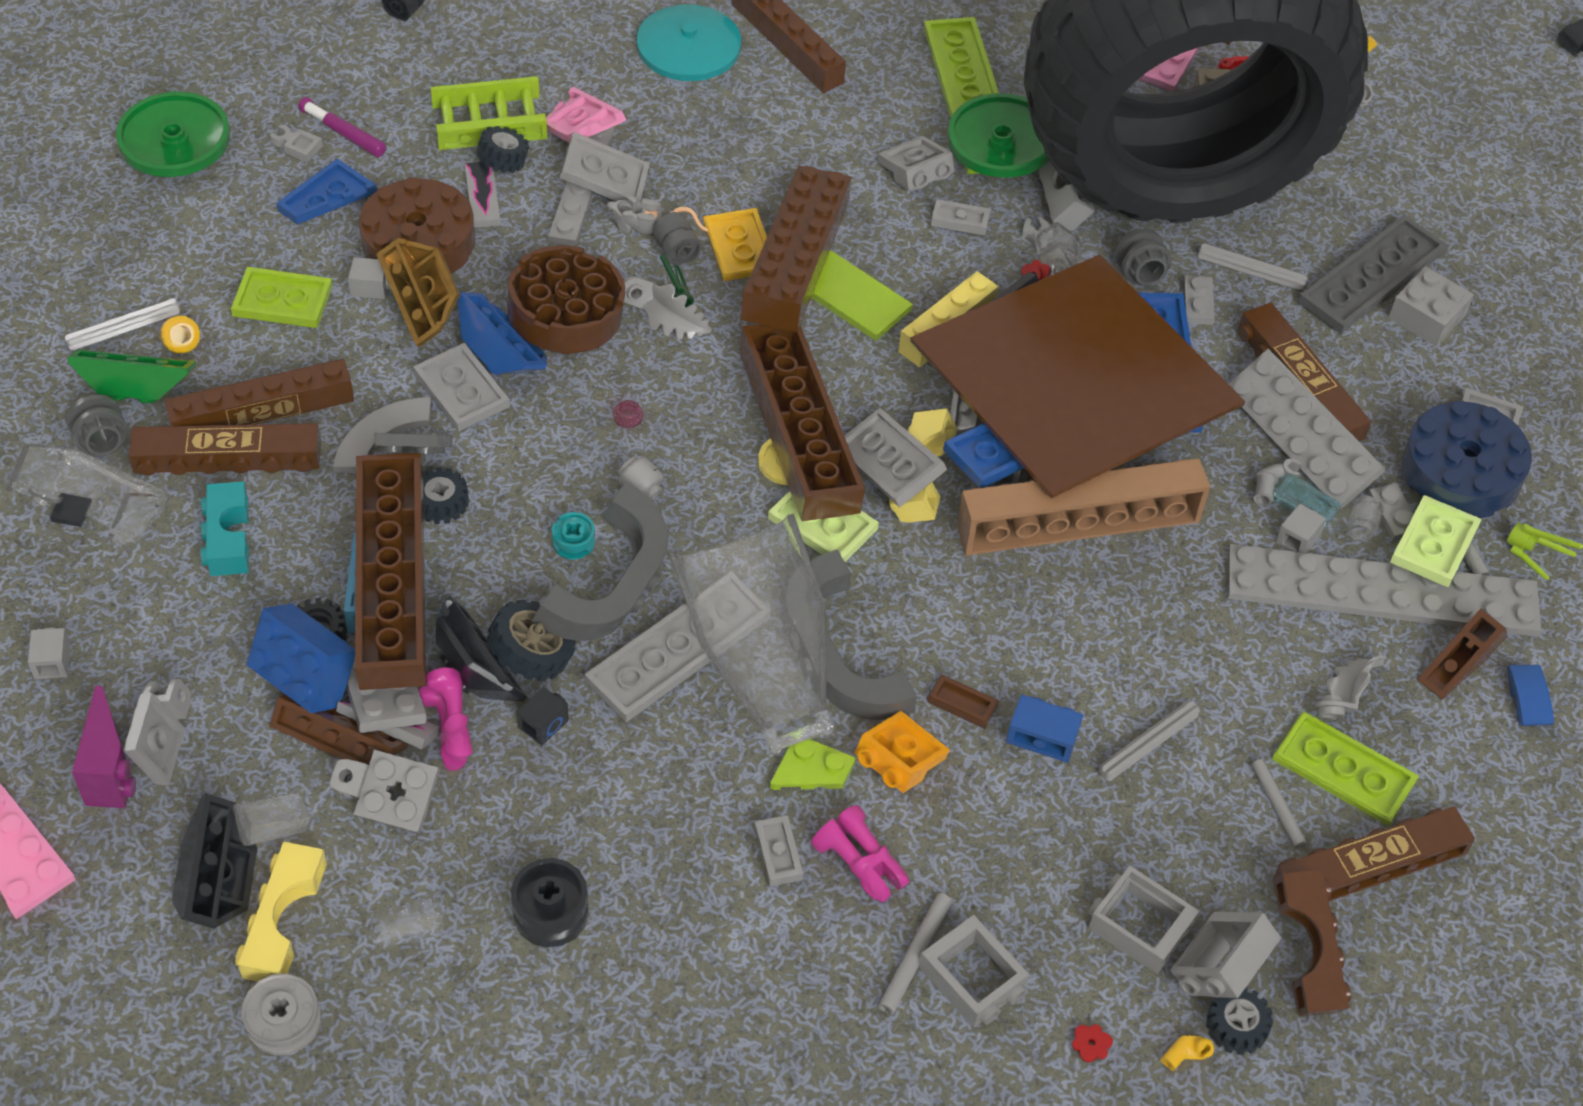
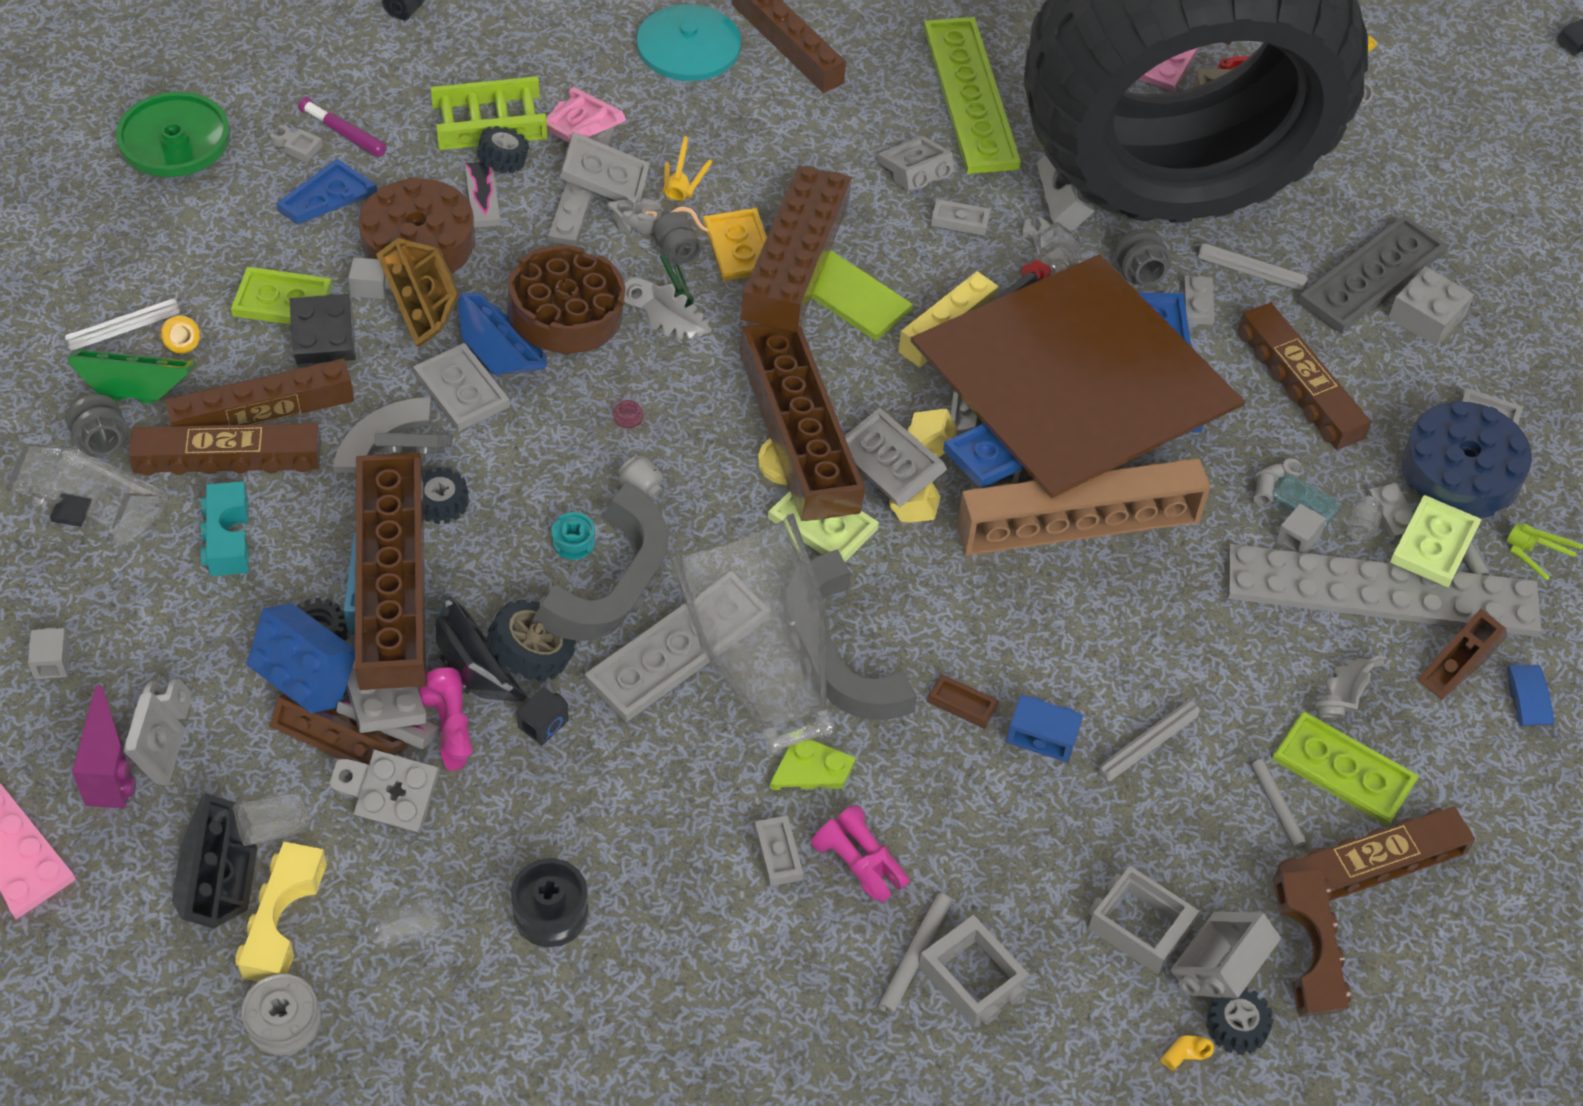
light orange plate [854,711,950,793] -> none
green dish [948,93,1049,178] -> none
red plant [1072,1024,1113,1063] -> none
light grey plate [1229,349,1386,510] -> none
none -> black brick [289,294,356,364]
none -> yellow plant [662,136,712,201]

